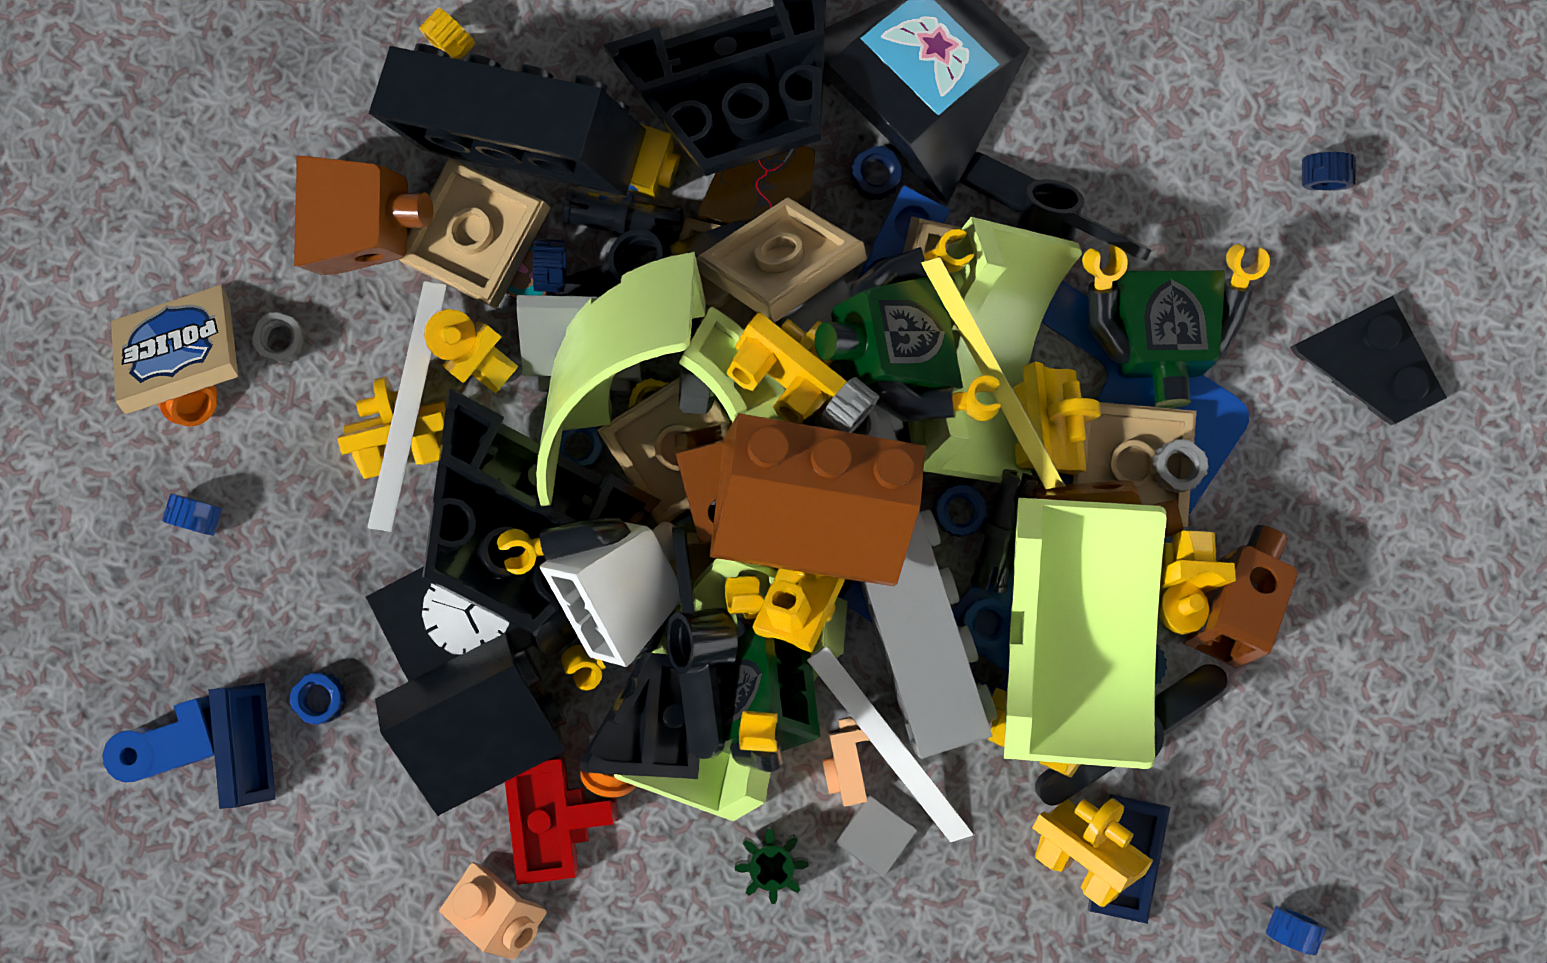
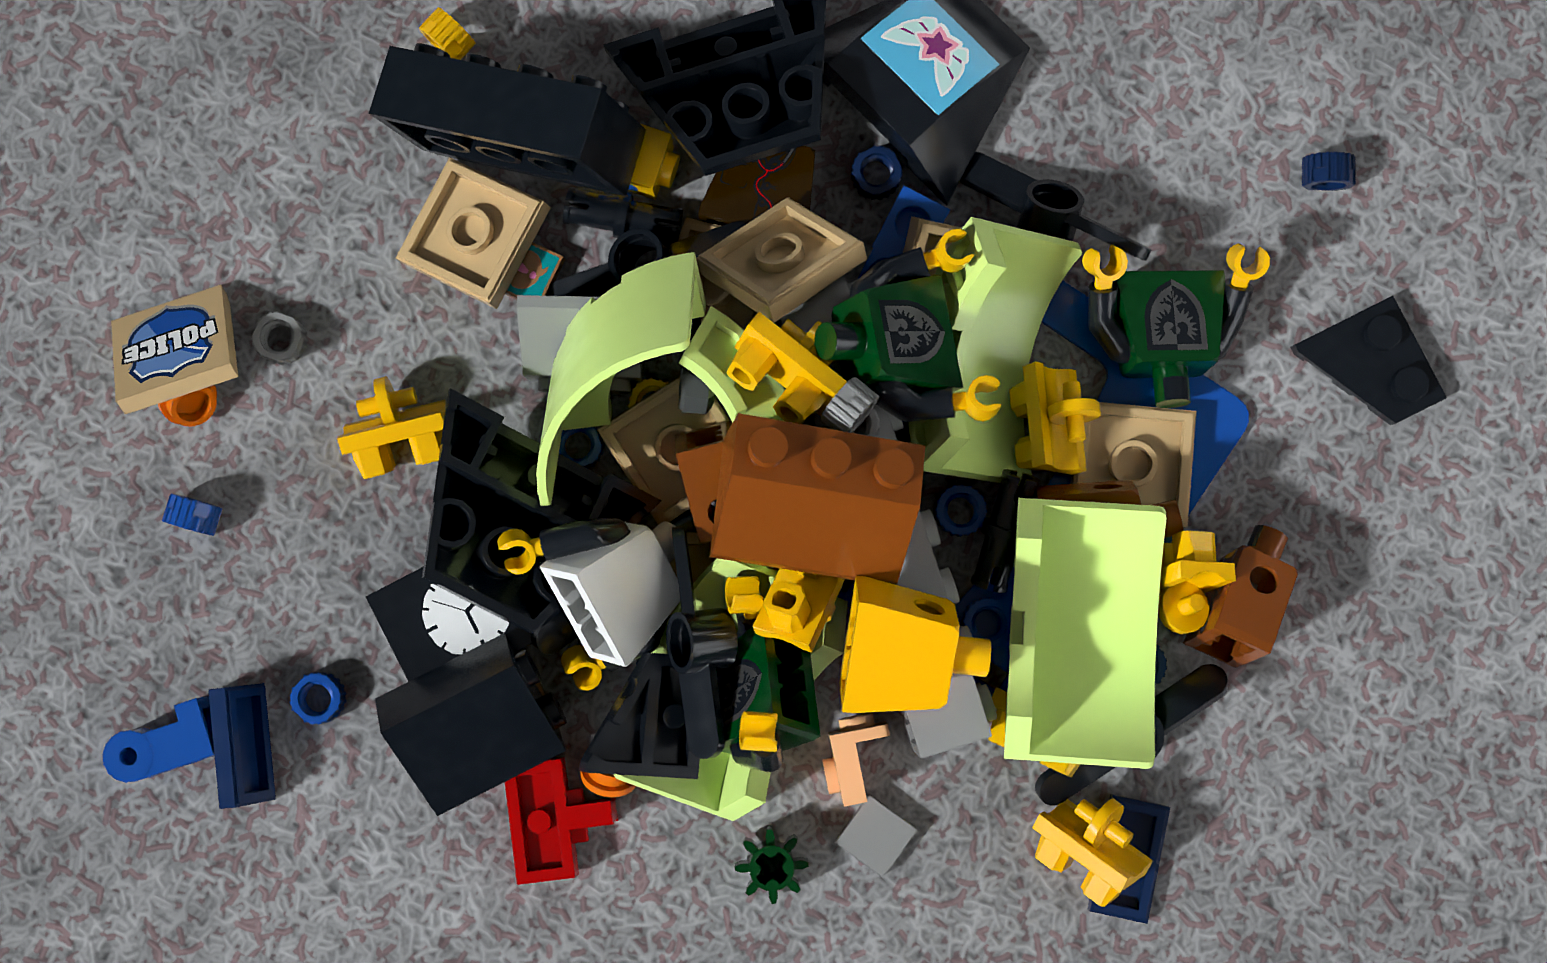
dark orange torso [294,156,434,275] -> none
white sticker [367,281,447,532] -> none
yellow hips [424,309,518,394] -> none
light nougat bracket [439,862,547,959] -> none
dark blue axle [533,239,567,293] -> none
white sticker [807,646,974,842] -> none
light yellow sticker [921,257,1065,489] -> none
light grey axle [1150,439,1209,493] -> none
blue axle [1266,905,1327,955] -> none
none -> yellow torso [839,575,991,713]

